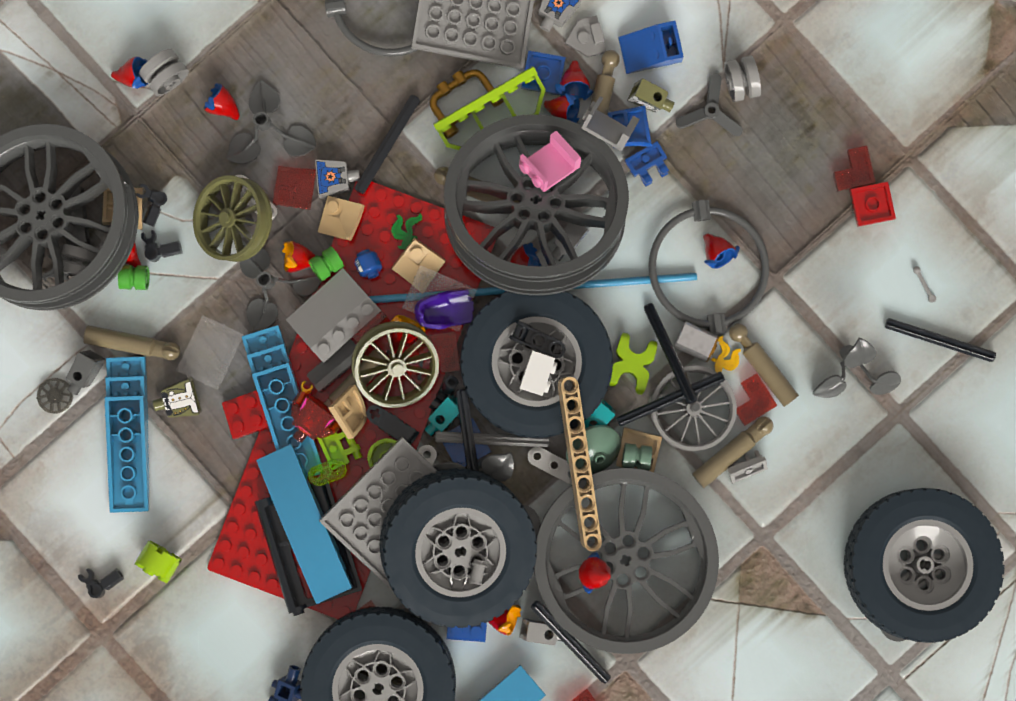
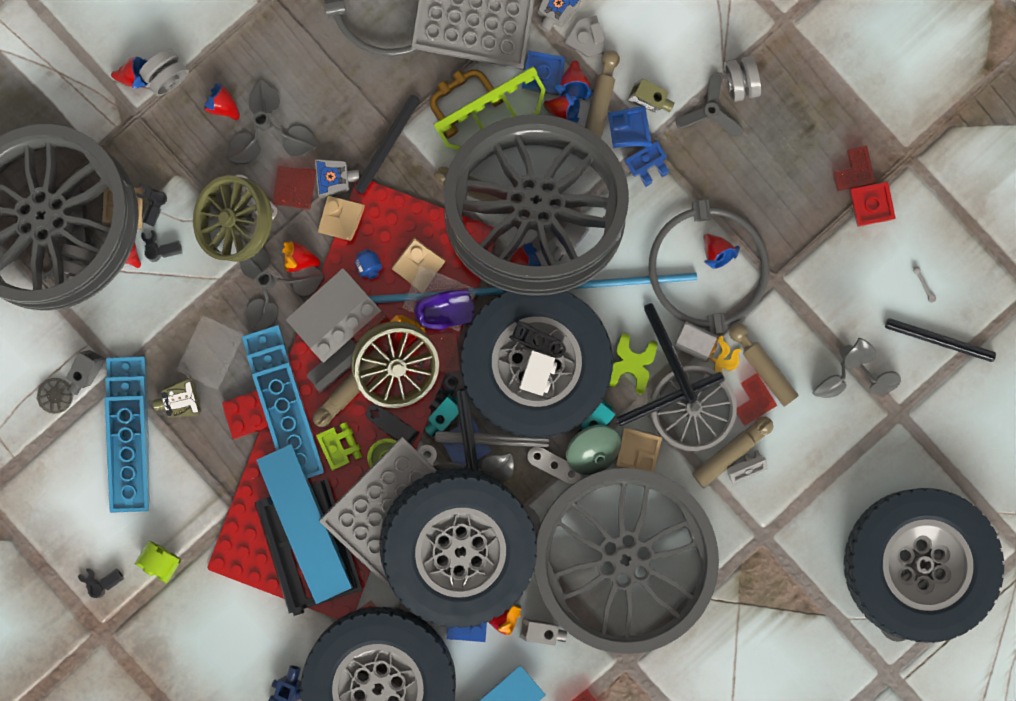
dark tan piece [83,325,180,361] -> none
bright green wheel [118,265,150,290] -> none
clear red torso [291,381,341,443] -> none
bright green wheel [308,246,344,281] -> none
clear neon green plate [308,459,347,486] -> none
tan plate [328,385,367,439] -> none
green piece [391,213,422,250] -> none
light grey pin [469,559,487,585] -> none
bright pink panel [519,131,581,192] -> none
black axle [531,600,611,684] -> none
tan beam [558,377,602,551] -> none
red hat [579,552,611,594] -> none
light grey panel [581,97,640,151] -> none
blue slope [618,20,684,74] -> none
sand green wheel [622,443,652,471] -> none

